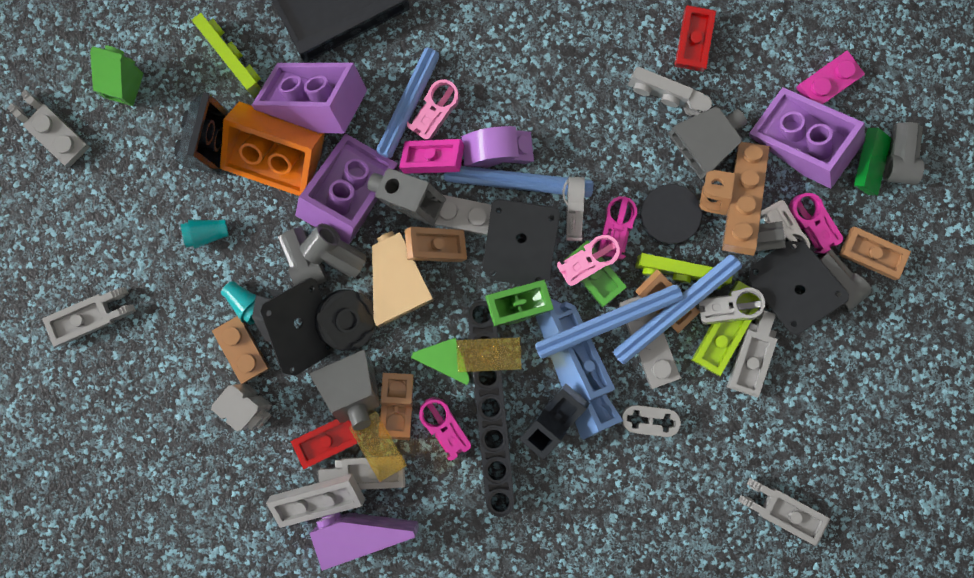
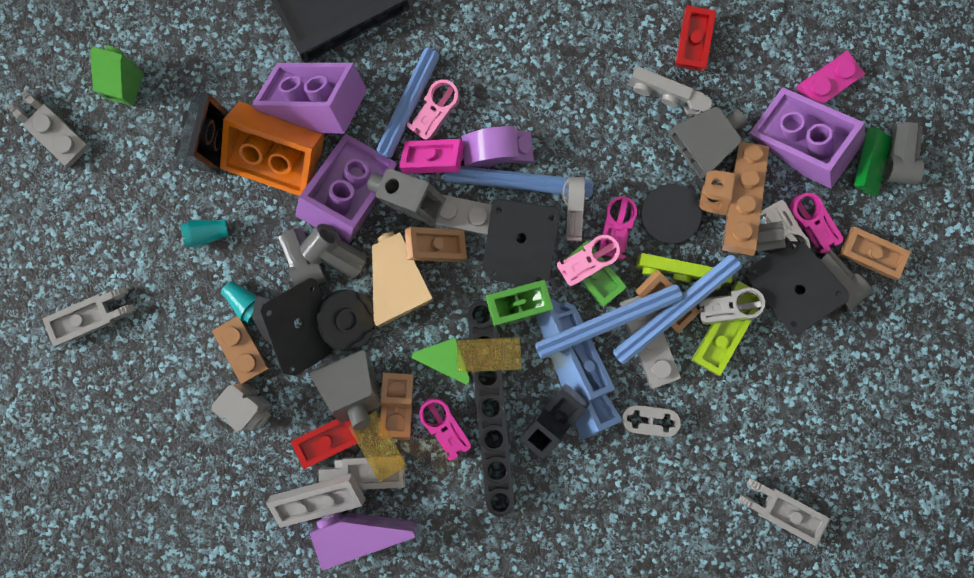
lime plate [192,13,261,98] -> none
light grey hinge [727,310,778,398] -> none

